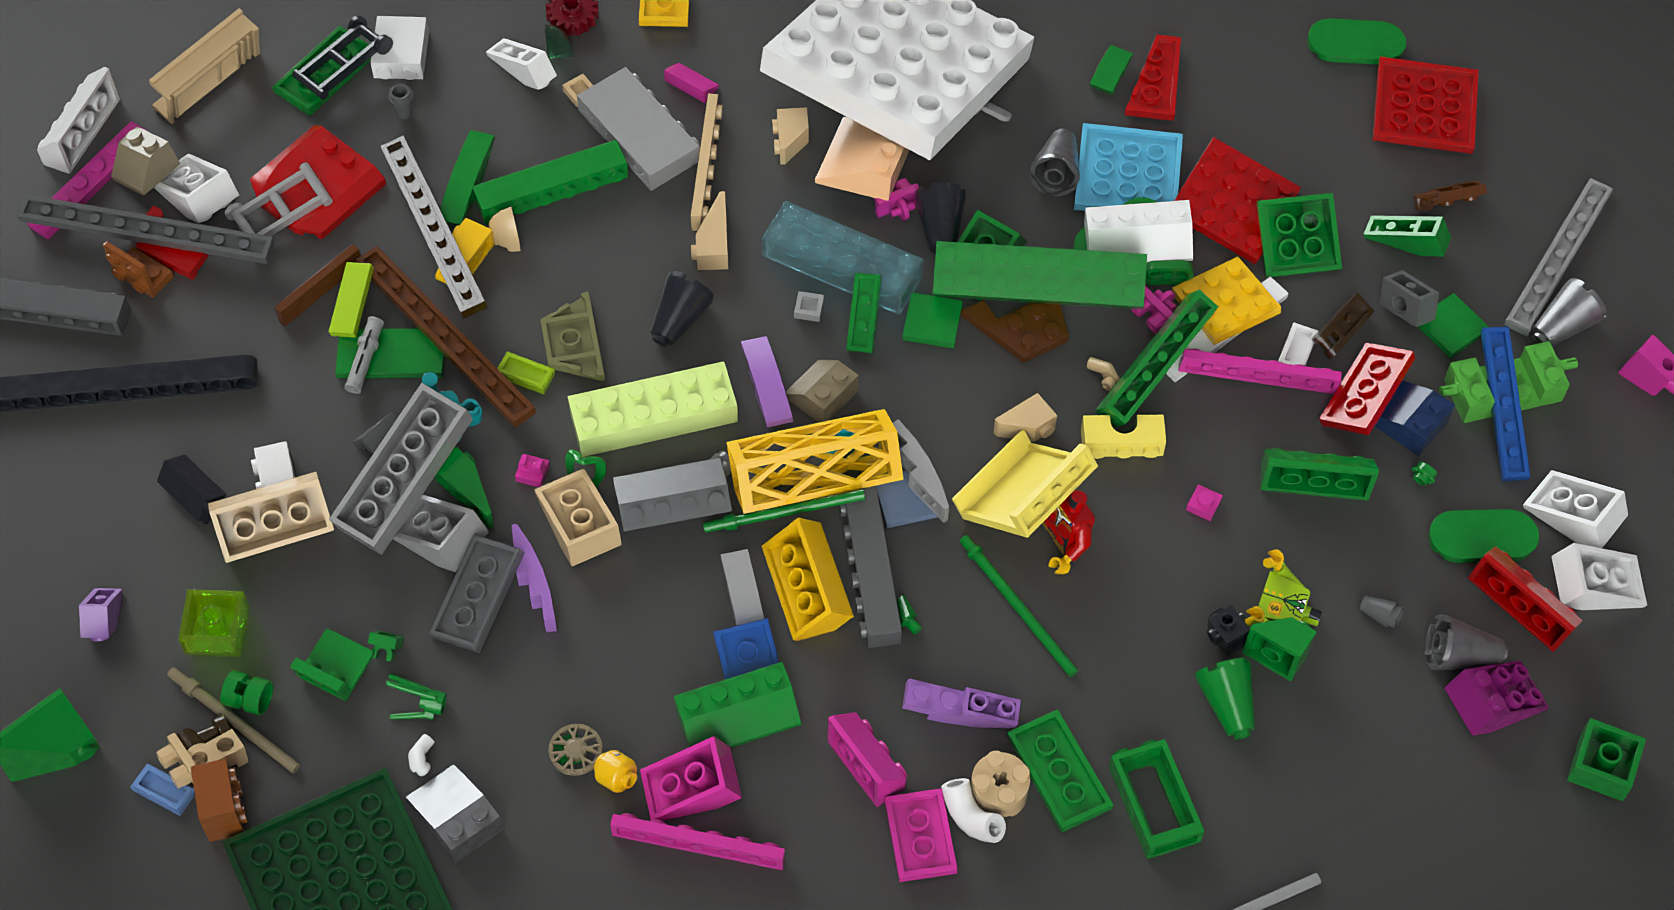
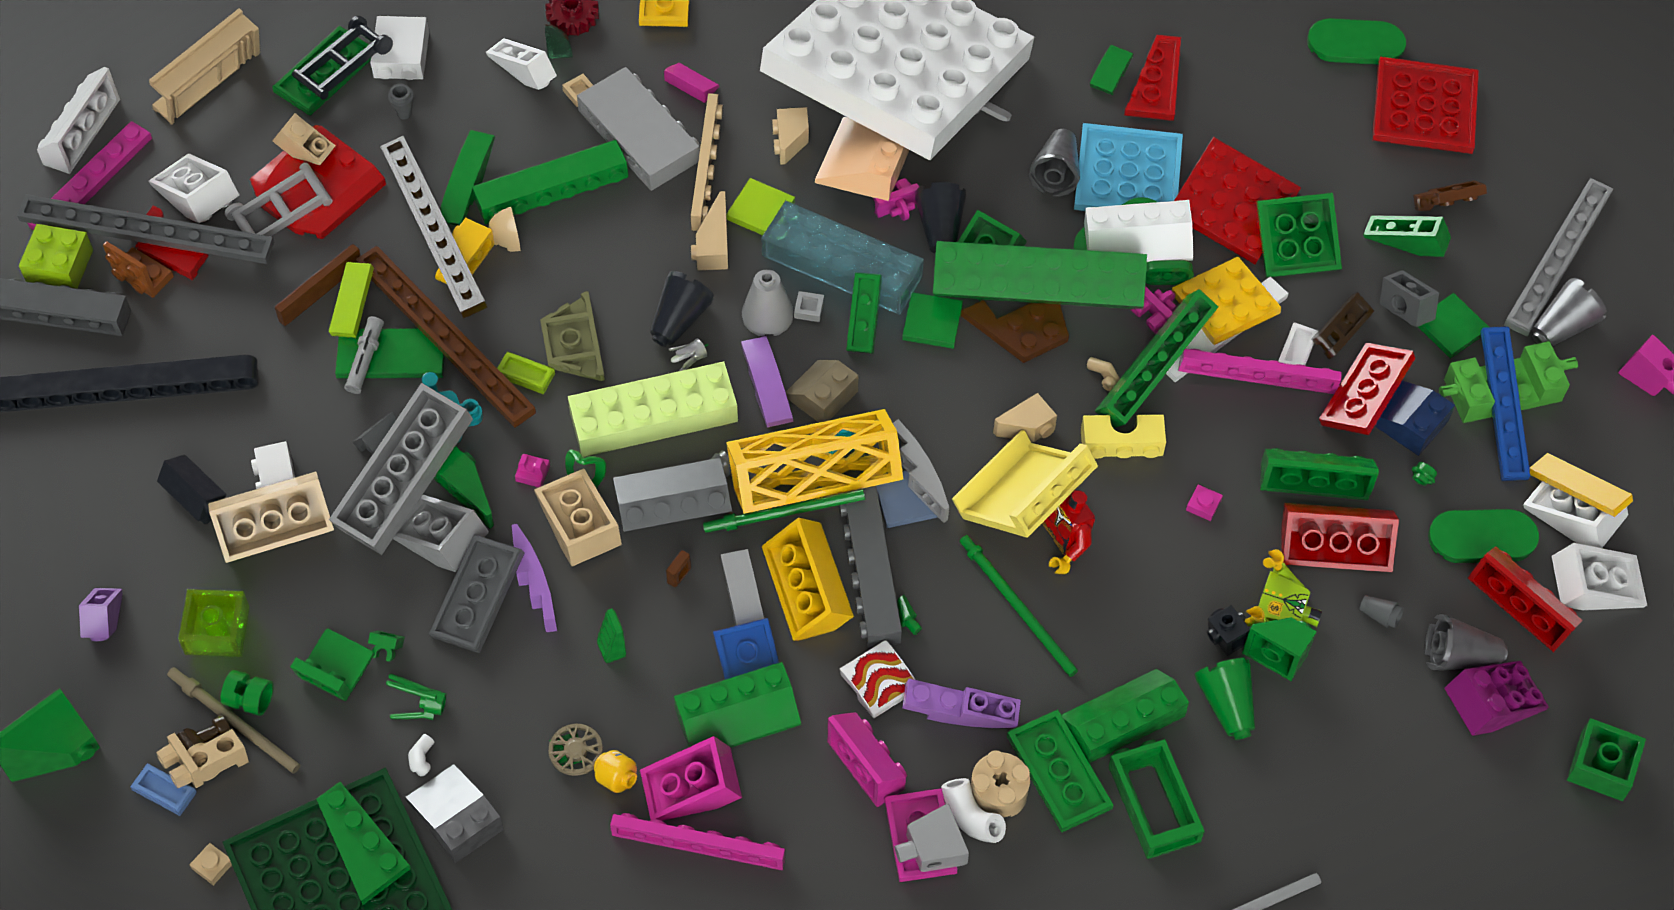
dark tan slope [111,127,181,196] -> none
dark orange brick [190,758,248,842] -> none
none -> lime brick [19,224,93,289]
none -> tan plate [190,843,232,886]
none -> tan slope [273,113,336,165]
none -> green wing [316,782,411,905]
none -> green slope [597,608,626,663]
none -> reddish brown tile [666,550,691,587]
none -> flat silver piece [669,338,709,371]
none -> lime tile [726,178,795,239]
none -> light grey cone [742,270,794,337]
none -> slope [840,640,915,718]
none -> light grey torso [894,804,969,872]
none -> green slope [1061,669,1189,764]
none -> red slope [1281,503,1399,572]
none -> yellow tile [1529,453,1633,517]

